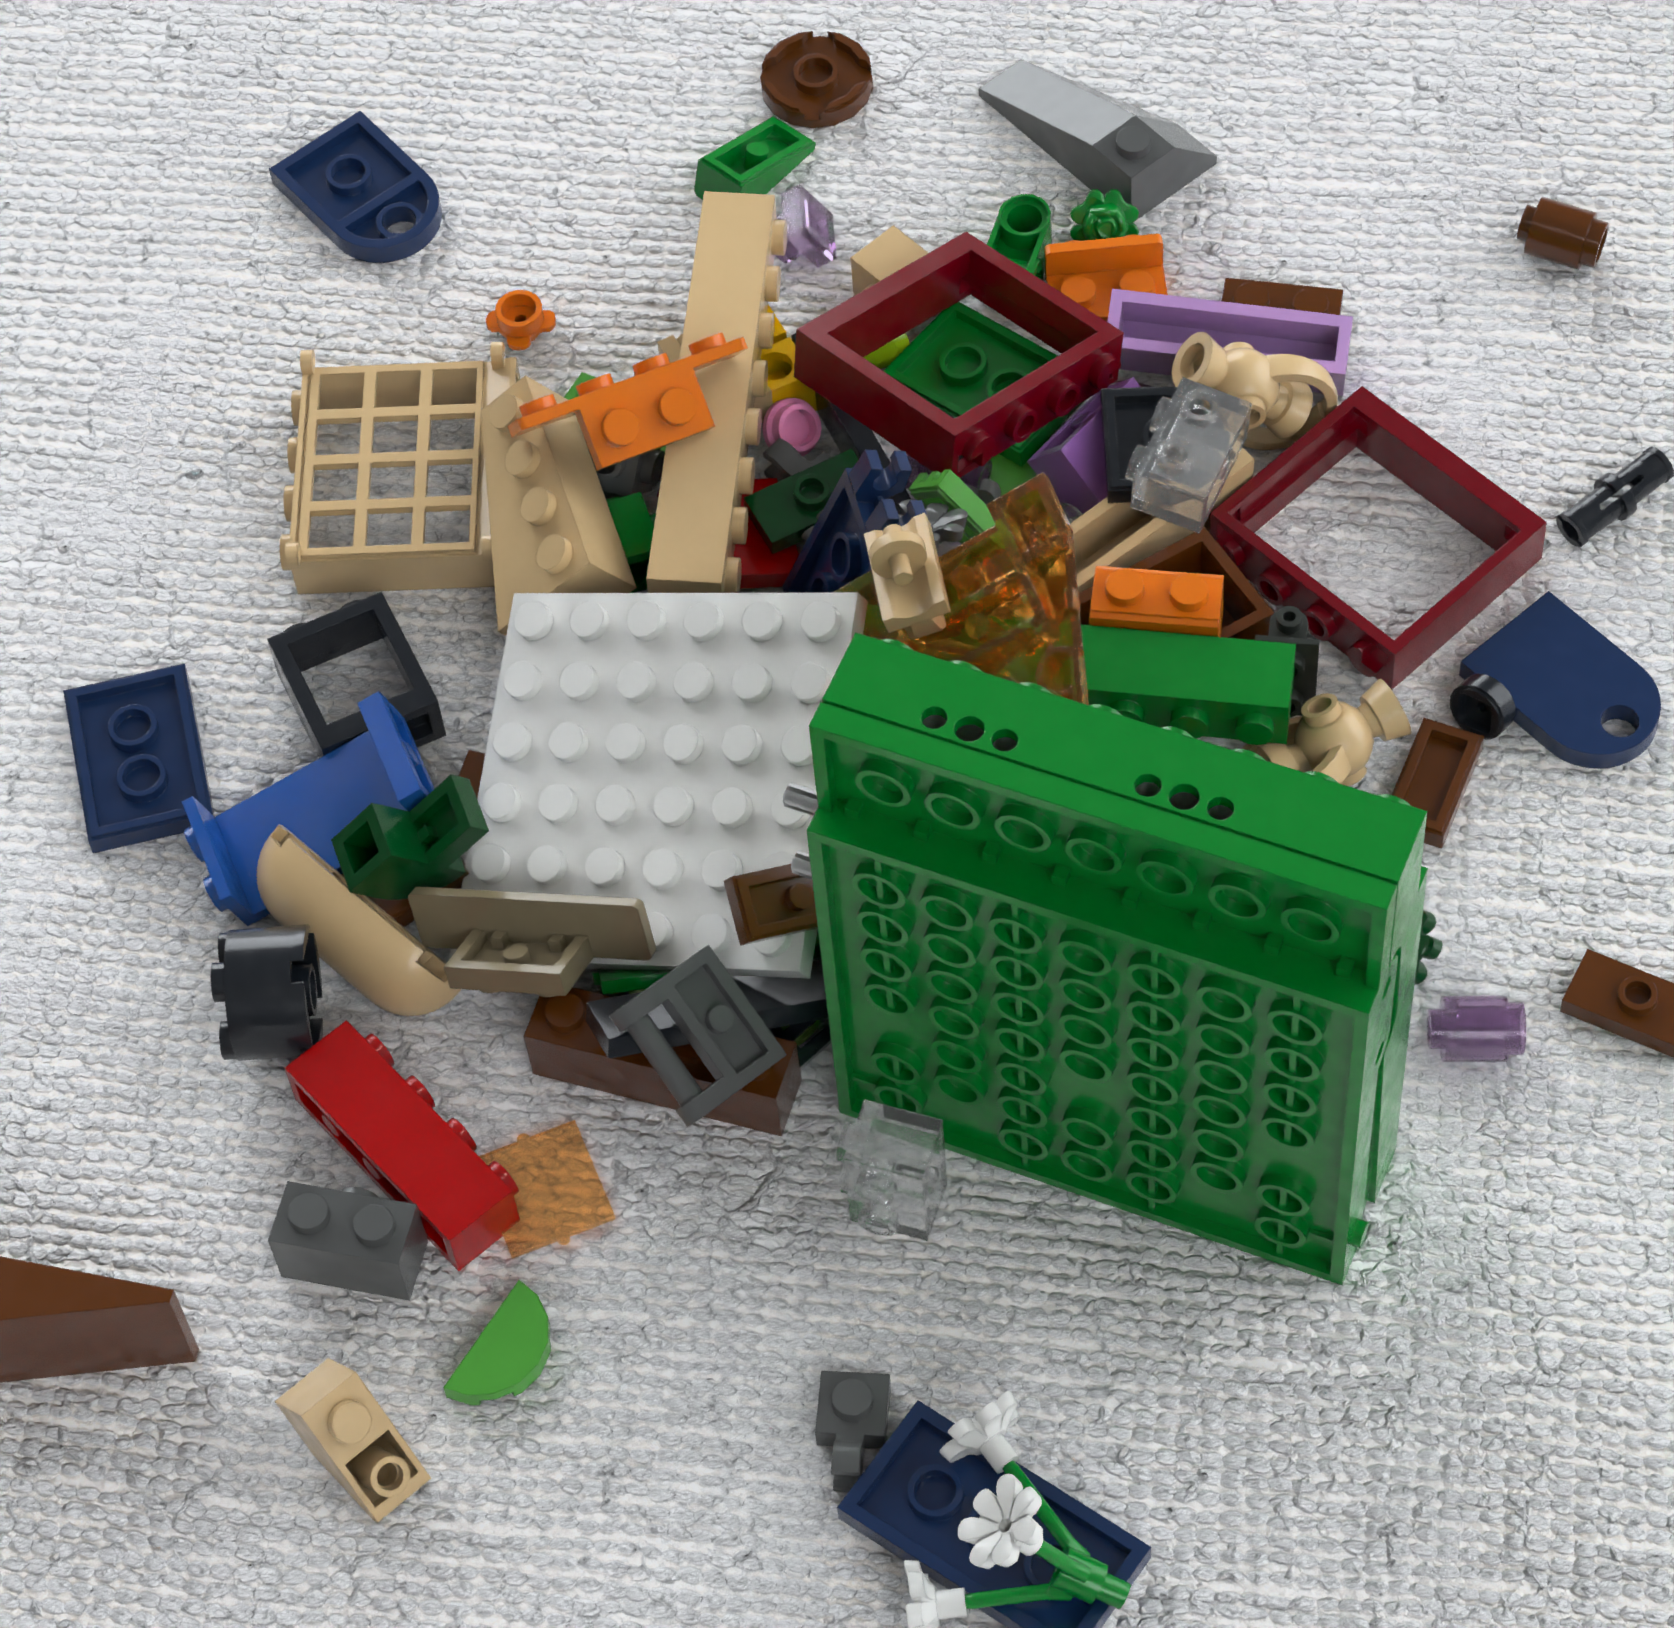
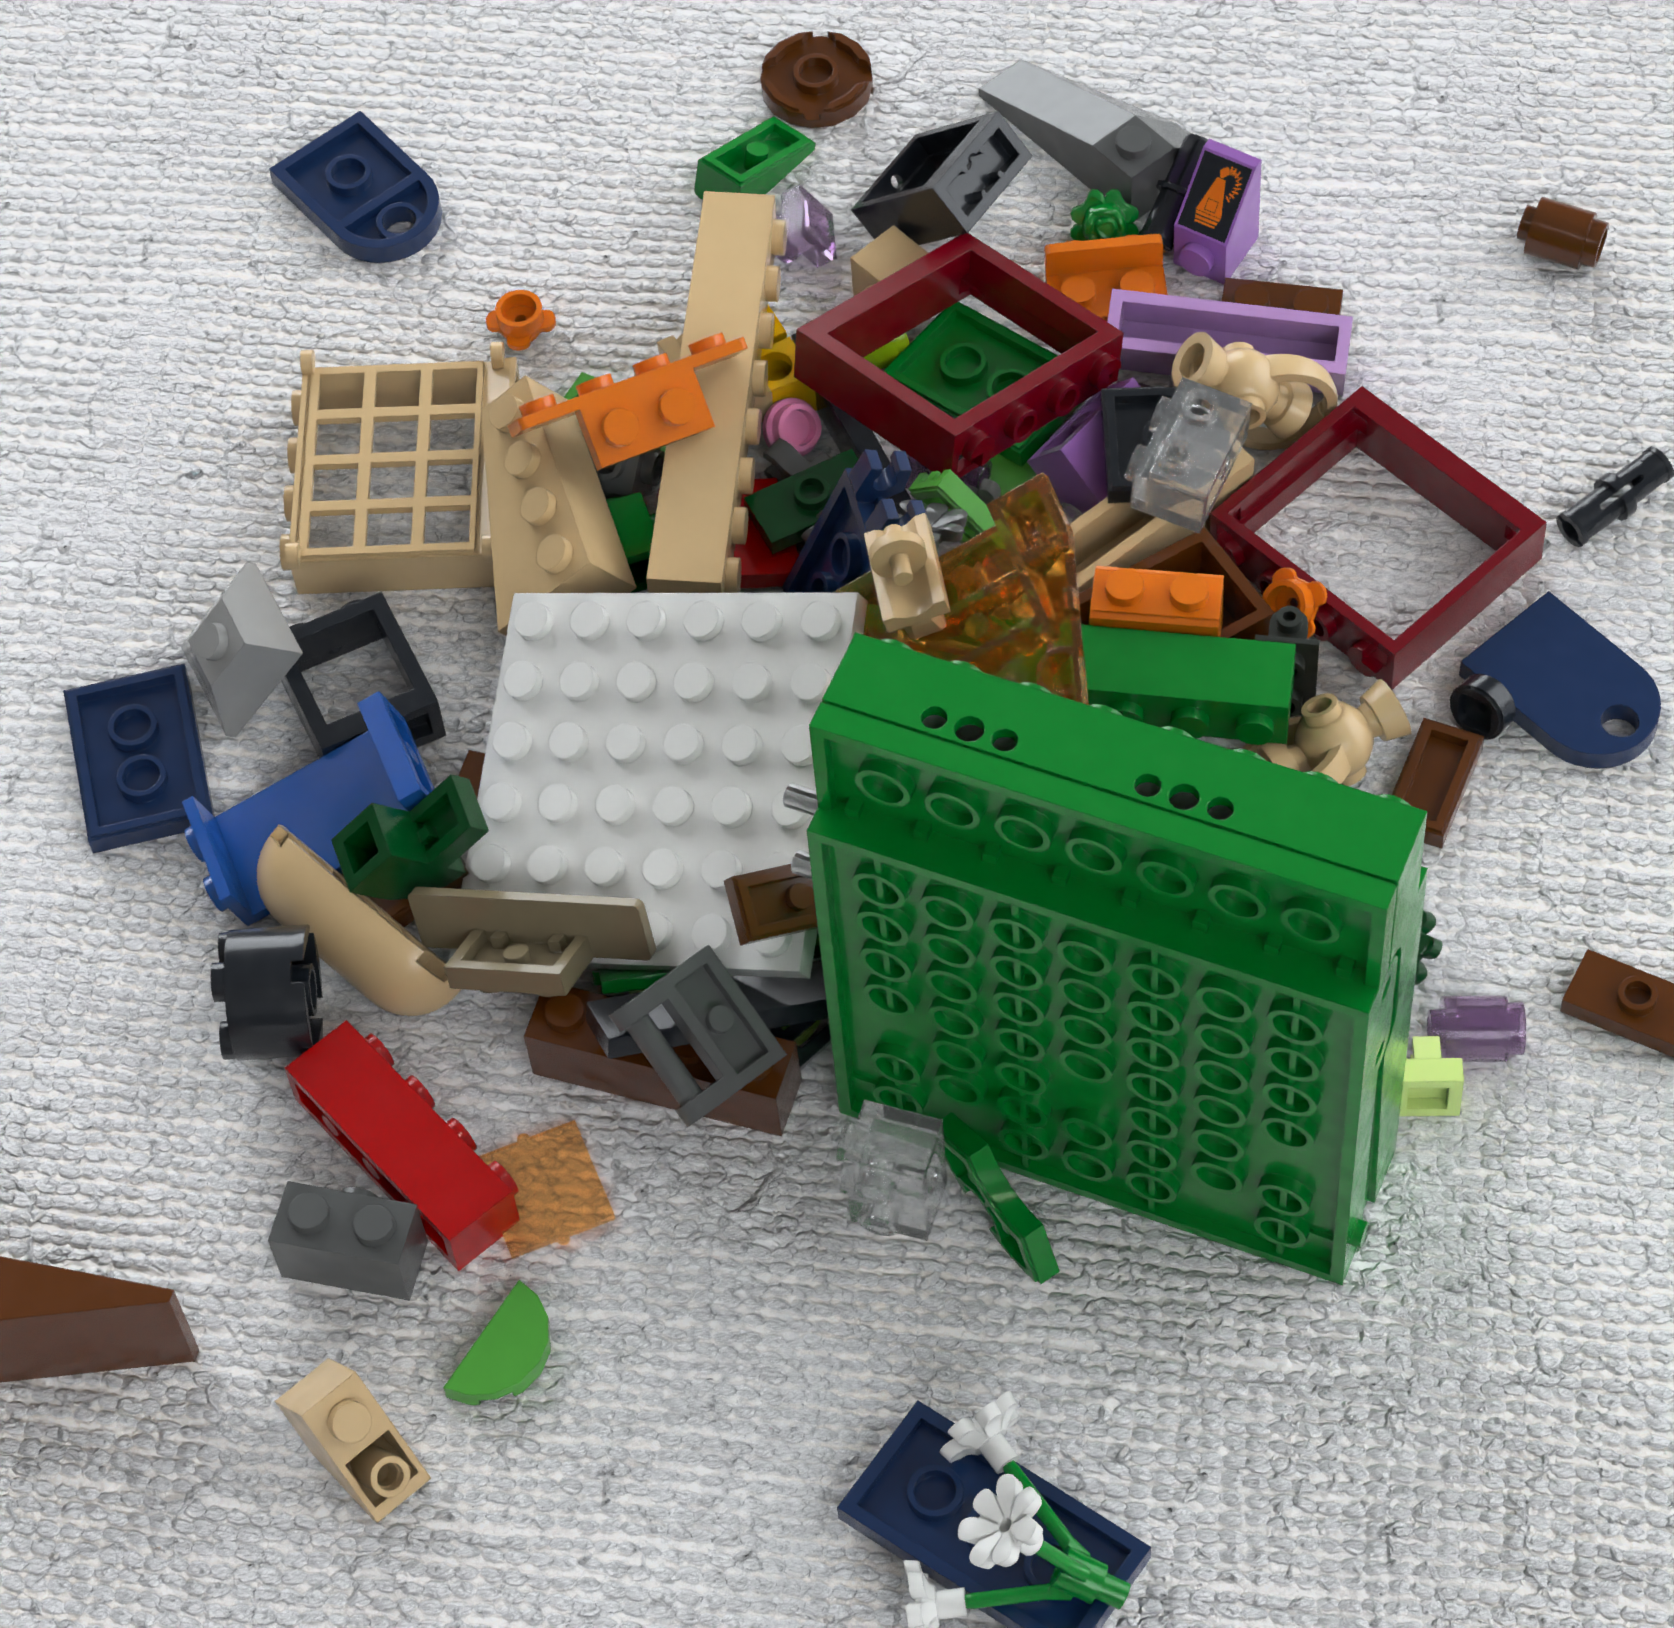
dark grey plate [815,1371,891,1492] -> none
green piece [974,194,1052,298] -> none
none -> light grey slope [181,562,303,737]
none -> black window [851,111,1033,245]
none -> green tile [933,1112,1060,1284]
none -> black axle [1138,133,1208,252]
none -> slope [1173,138,1262,285]
none -> orange plate [1262,568,1327,639]
none -> yellowish green tile [1399,1036,1464,1116]

